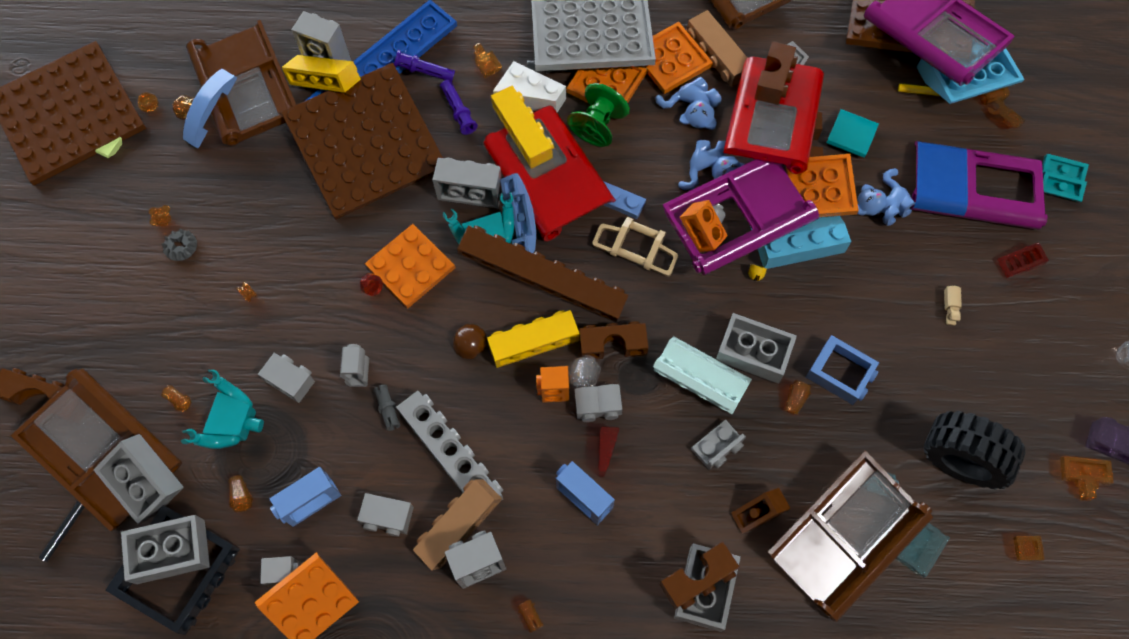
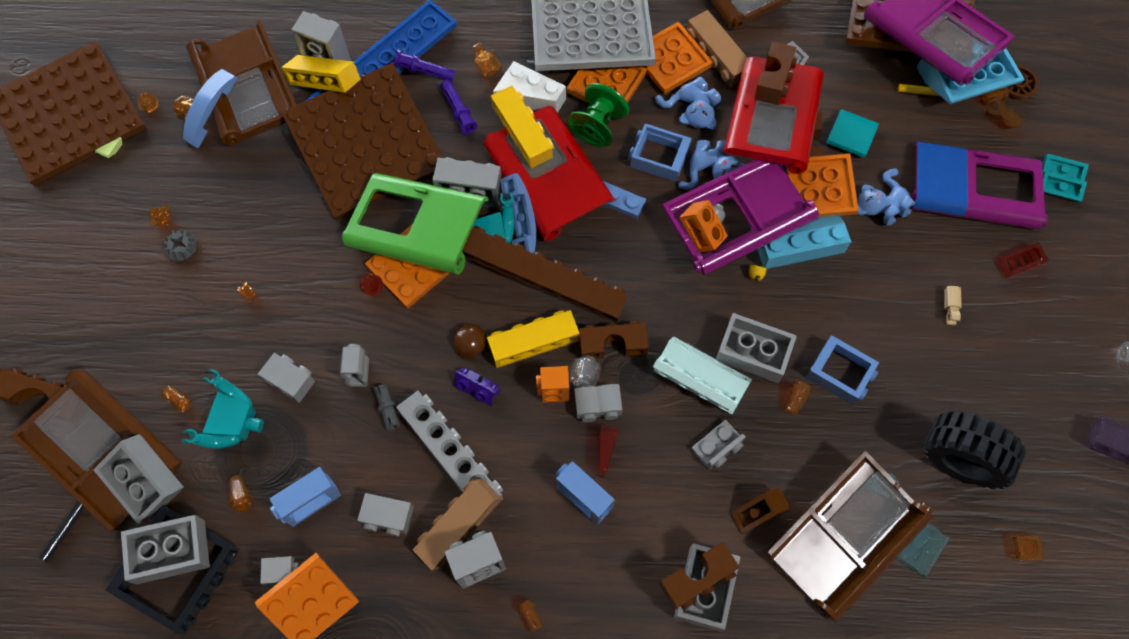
tan bar [593,217,678,277] -> none
clear orange hinge [1060,456,1114,501] -> none
none -> bright green piece [342,173,489,275]
none -> dark purple hinge [453,368,500,406]
none -> medium blue window [628,124,692,182]
none -> reddish brown wheel [1001,65,1039,99]

